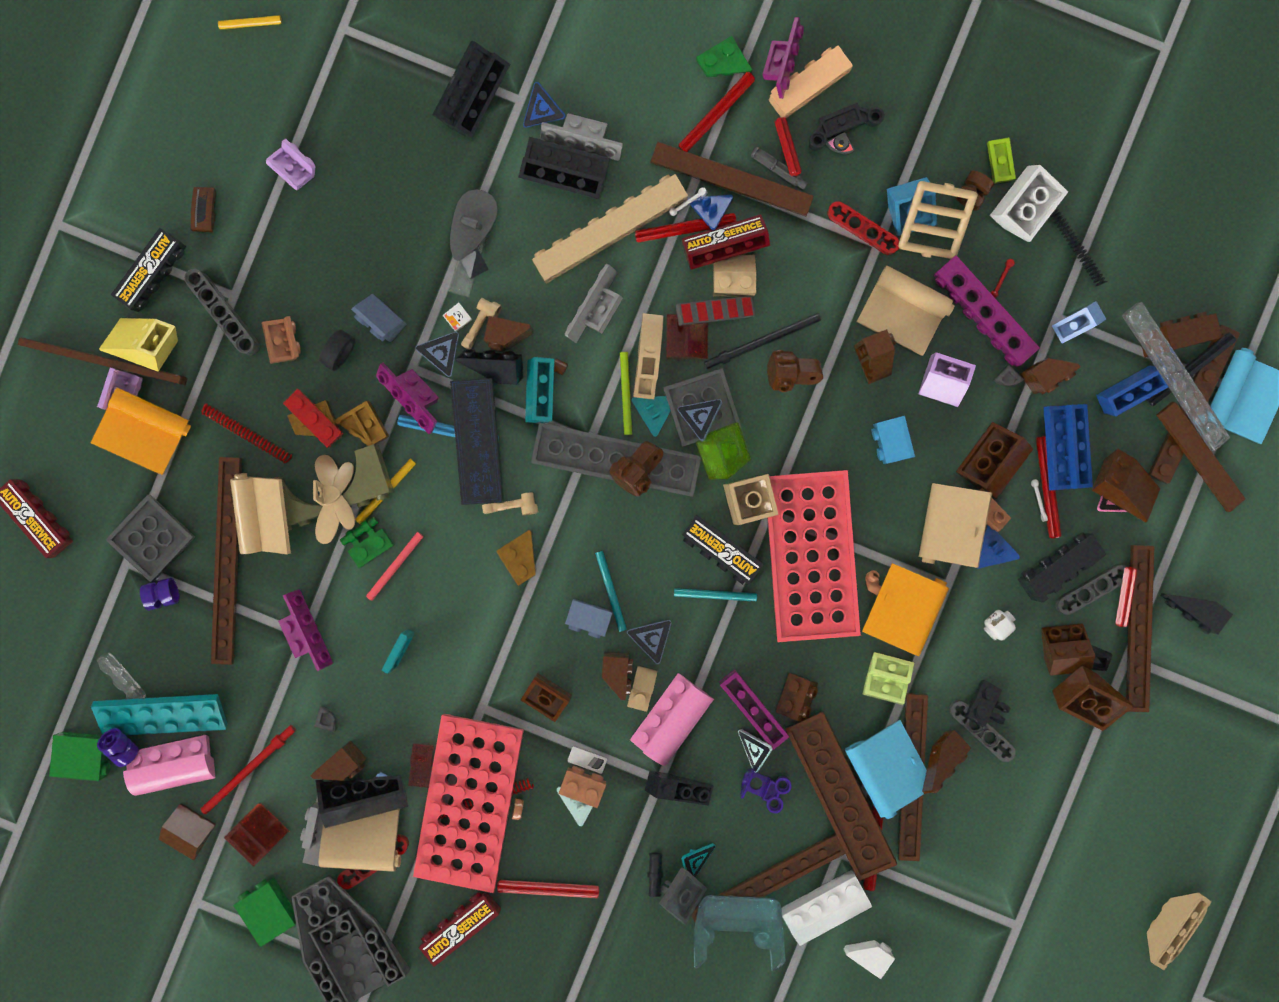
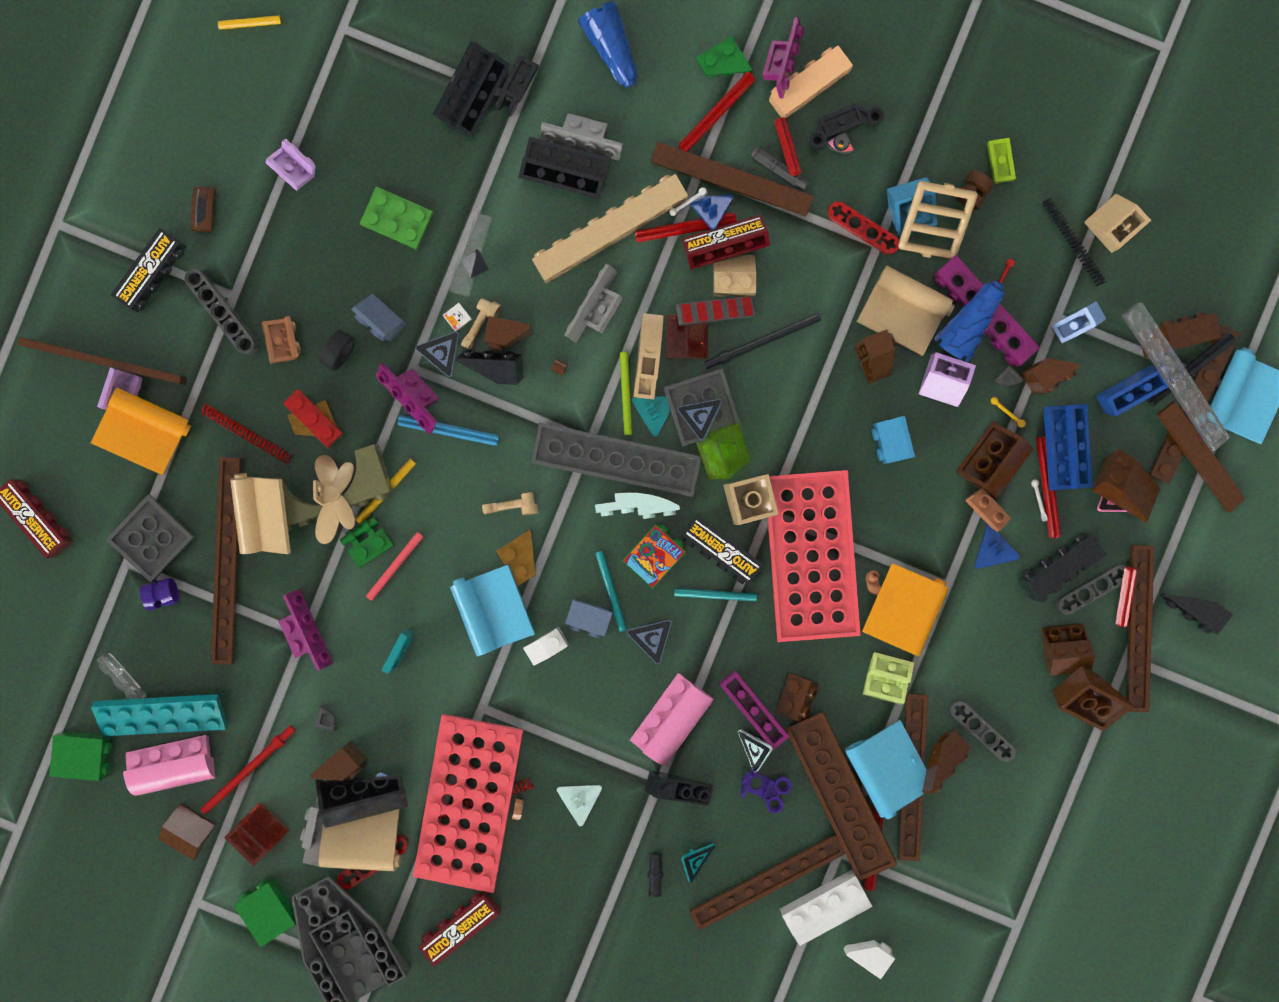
dark purple wheel [97,728,138,767] -> none
light yellow slope [99,318,178,371] -> none
pearl gold wing [334,401,389,446] -> none
clear red slope [408,743,434,788] -> none
dark grey shield [450,189,498,261] -> none
black tile [450,378,503,505] -> none
red axle [497,880,599,898] -> none
reddish brown slope [521,673,572,722] -> none
black piece [523,82,566,128] -> none
teal brick [525,357,554,423] -> none
nougat bracket [558,766,606,808] -> none
white sticker [568,747,607,774] -> none
reddish brown slope [602,652,633,700] -> none
reddish brown piece [609,441,663,496] -> none
tan slope [627,666,658,712] -> none
dark grey tile [659,867,707,925] -> none
clear light blue windscreen [693,895,786,971] -> none
reddish brown piece [767,350,823,392] -> none
tan door [918,483,992,568] -> none
black hinge [964,680,1011,727] -> none
white head [984,610,1016,640] -> none
white slope [990,165,1068,242] -> none
black slope [1092,645,1112,671] -> none
tan wedge [1147,893,1212,970] -> none
none -> bright green plate [360,187,434,250]
none -> medium azure door [450,564,535,657]
none -> black hinge [495,55,539,117]
none -> white slope [523,626,569,665]
none -> blue cone [578,1,638,88]
none -> light aqua slope [595,493,680,519]
none -> brick [622,523,686,589]
none -> blue cone [935,280,1005,362]
none -> yellow hinge [990,397,1026,428]
none -> tan slope [1084,194,1151,253]

